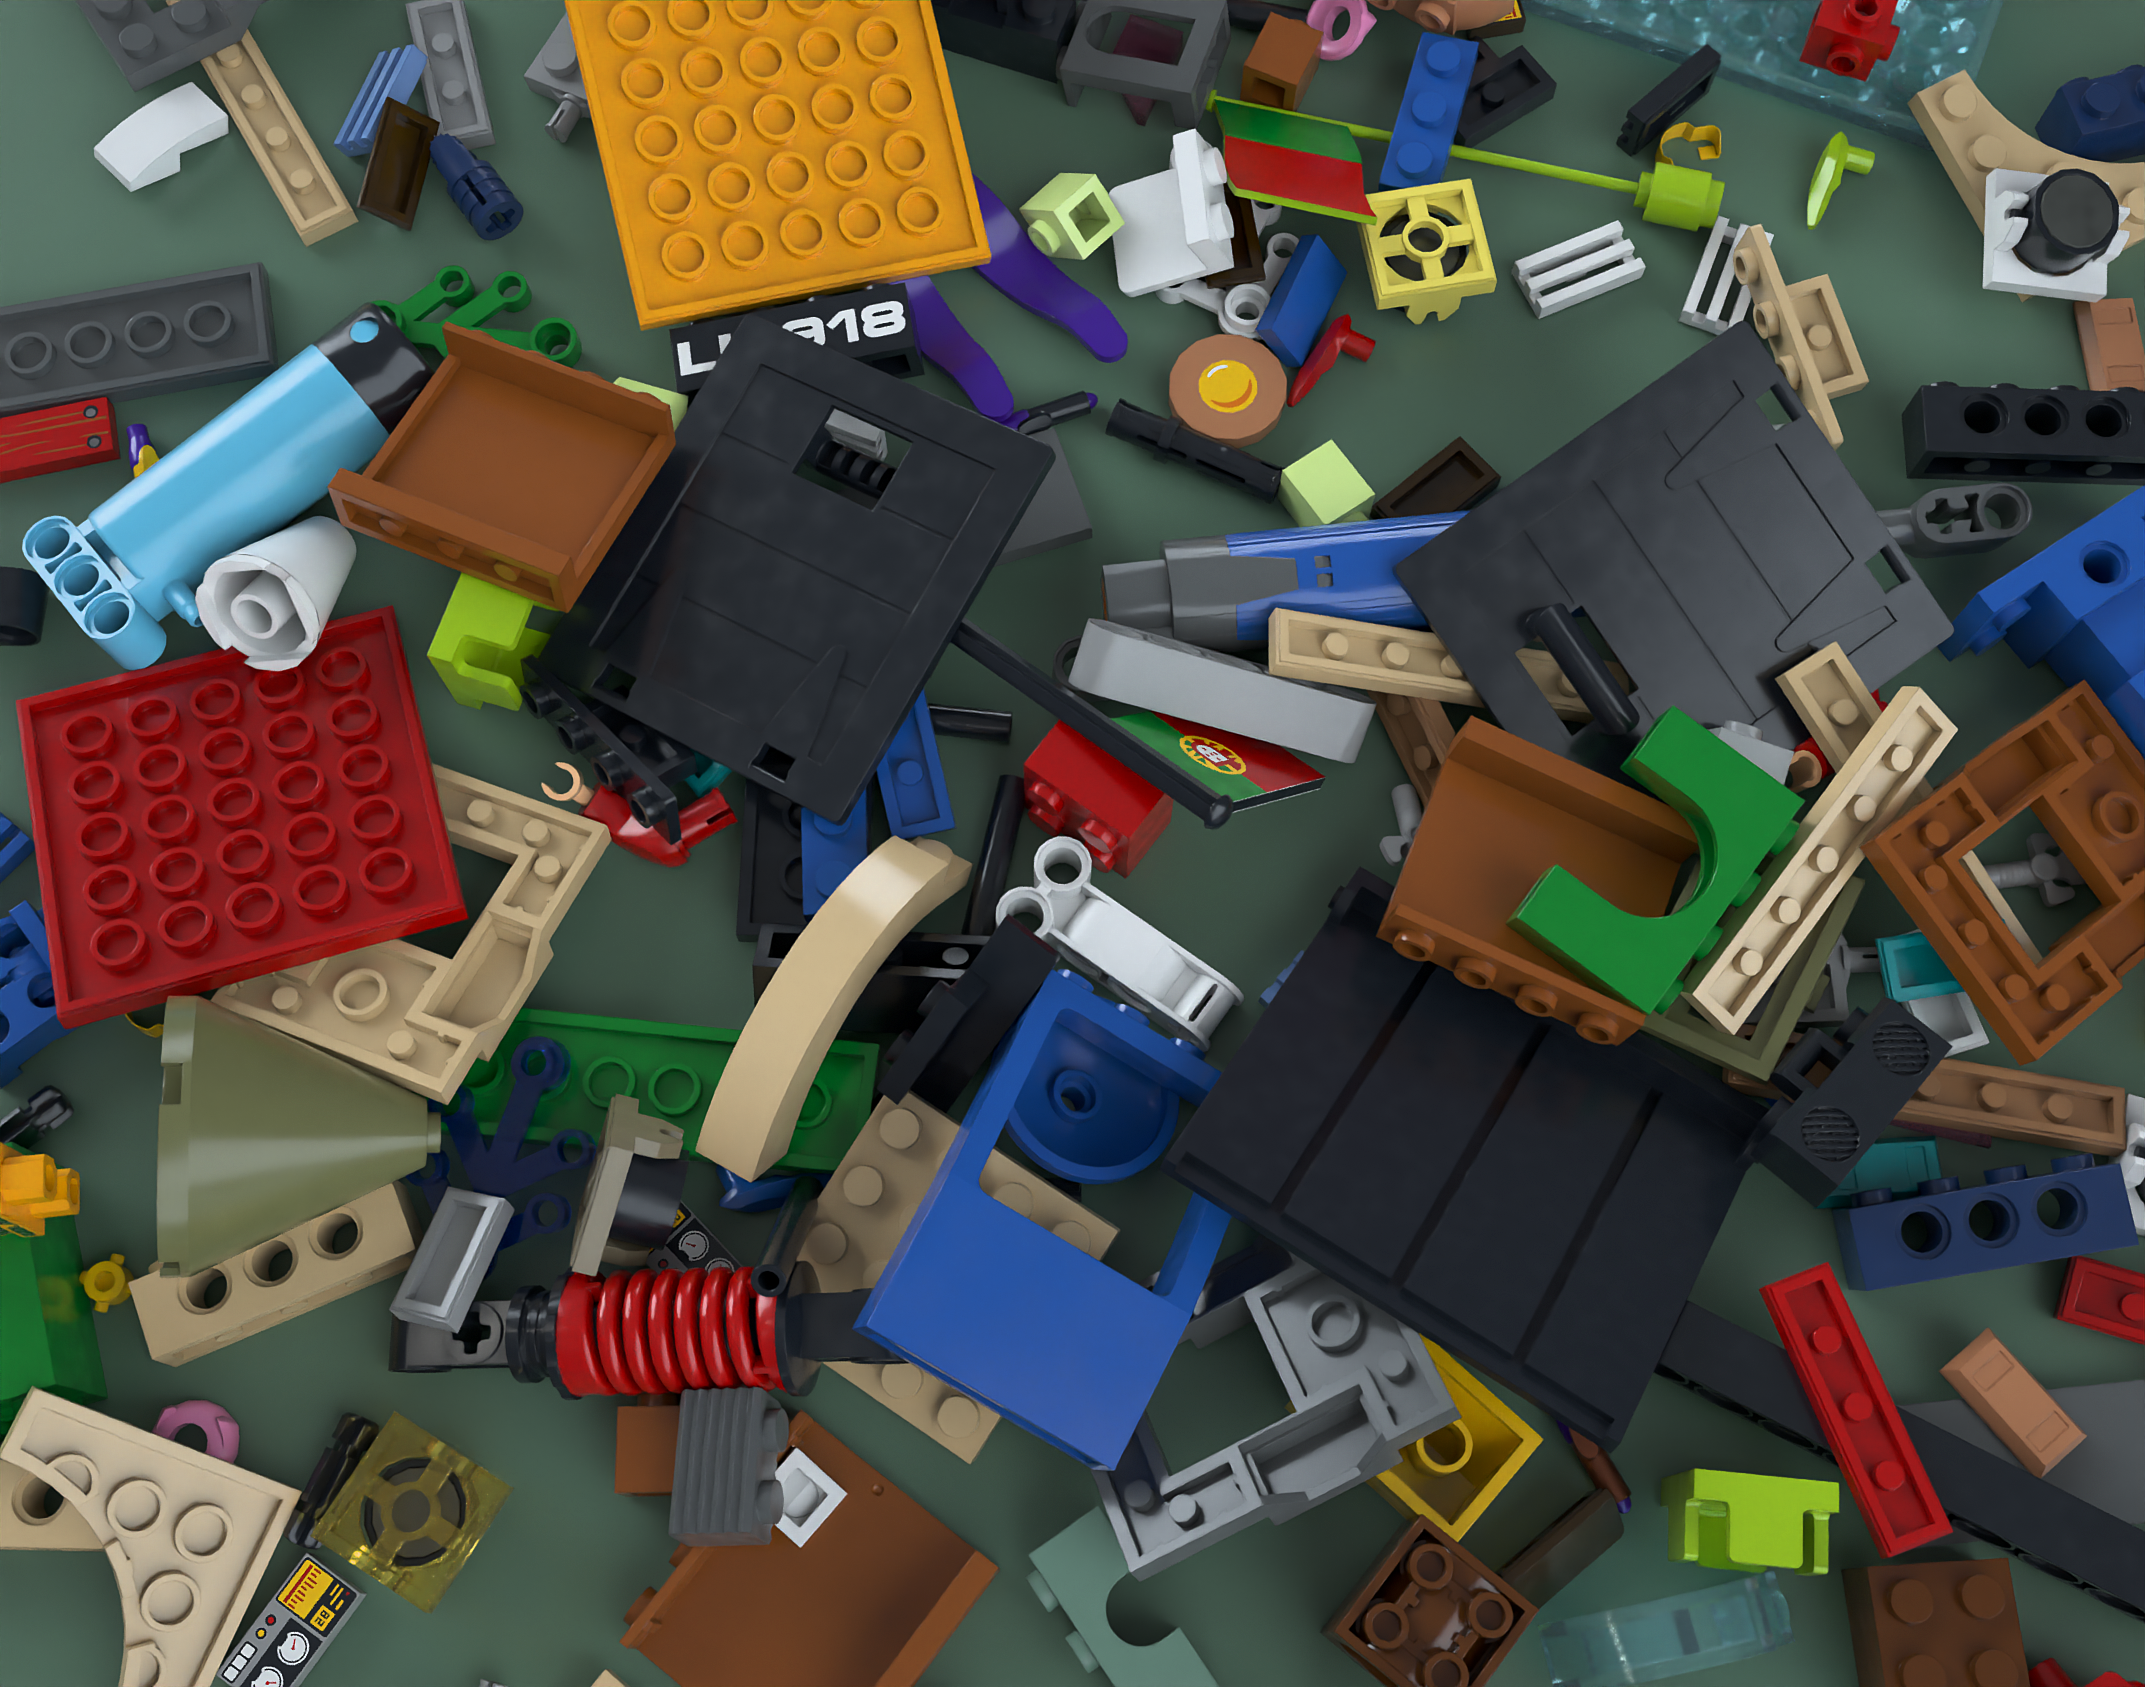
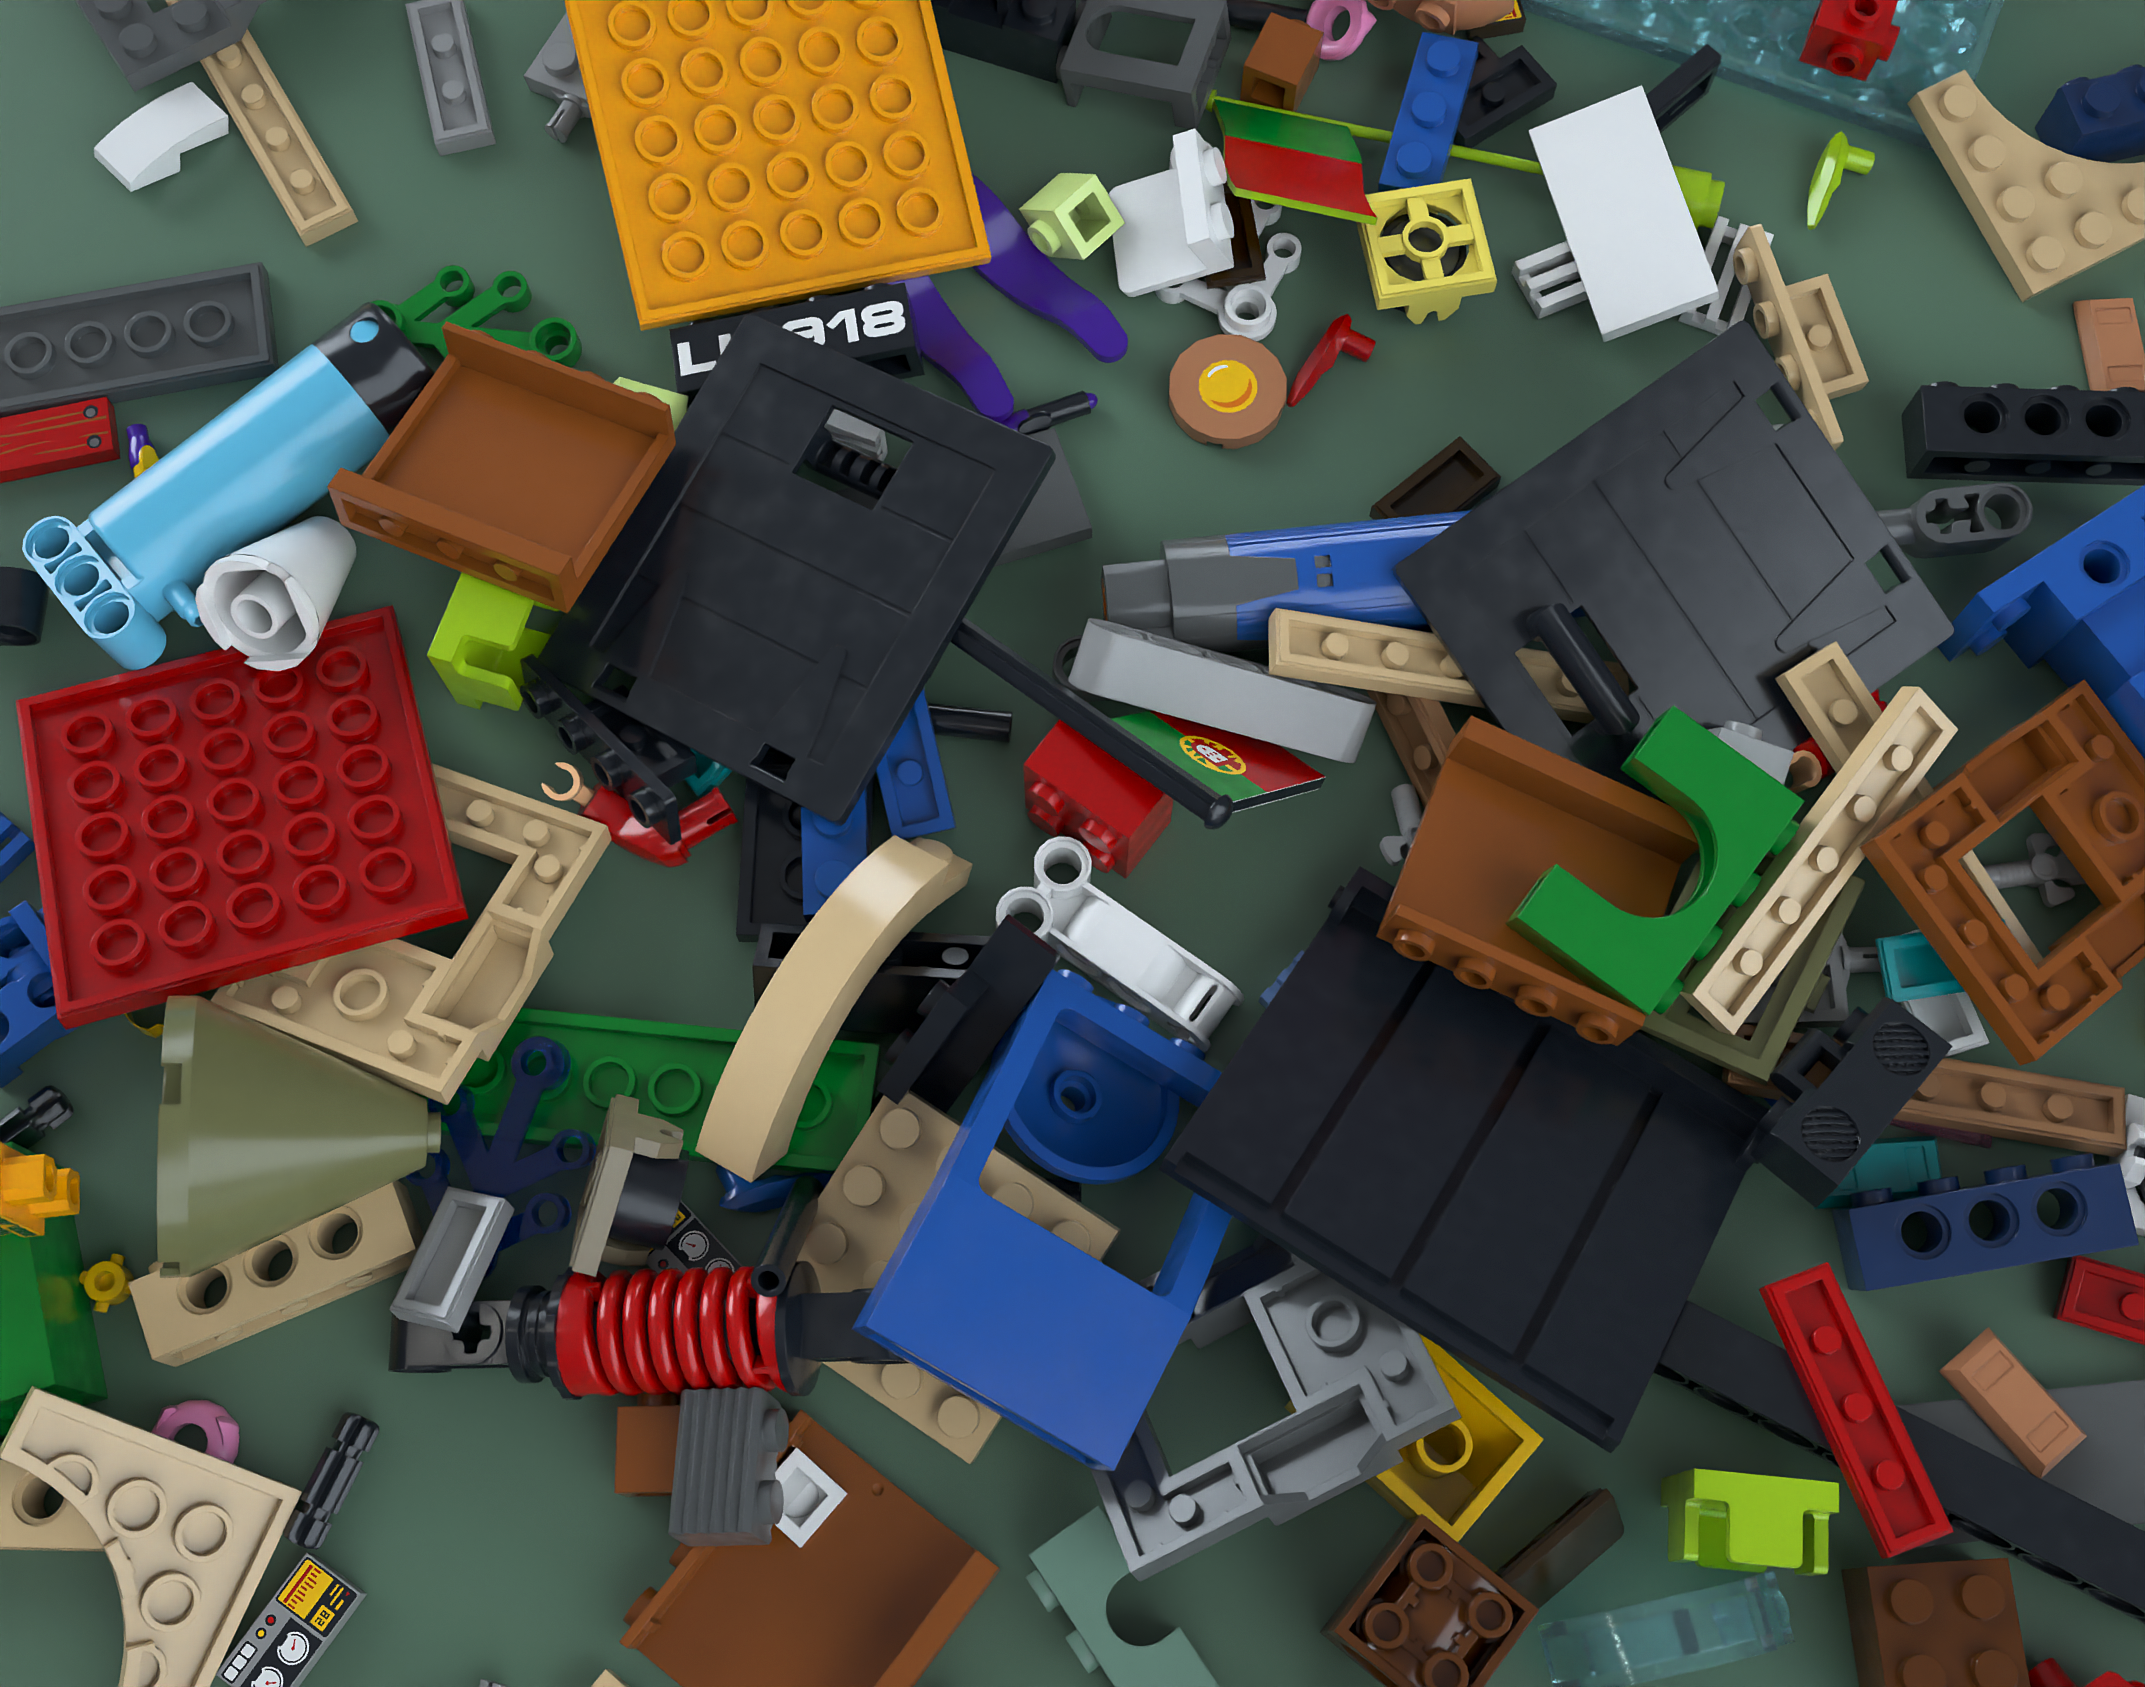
clear yellow piece [310,1412,514,1614] -> none
medium blue tile [333,44,428,157] -> none
dark brown tile [357,97,440,231] -> none
dark blue hinge [429,133,524,240] -> none
black piece [960,774,1025,937] -> none
black pin [1105,398,1285,504] -> none
clear pink tile [1112,14,1184,127] -> none
blue tile [1255,234,1348,367] -> none
yellowish green brick [1277,439,1375,527] -> none
copper piece [1555,1419,1632,1514] -> none
yellow piece [1655,122,1721,165] -> none
piece [1983,168,2130,303] -> none
none -> white tile [1529,85,1720,342]

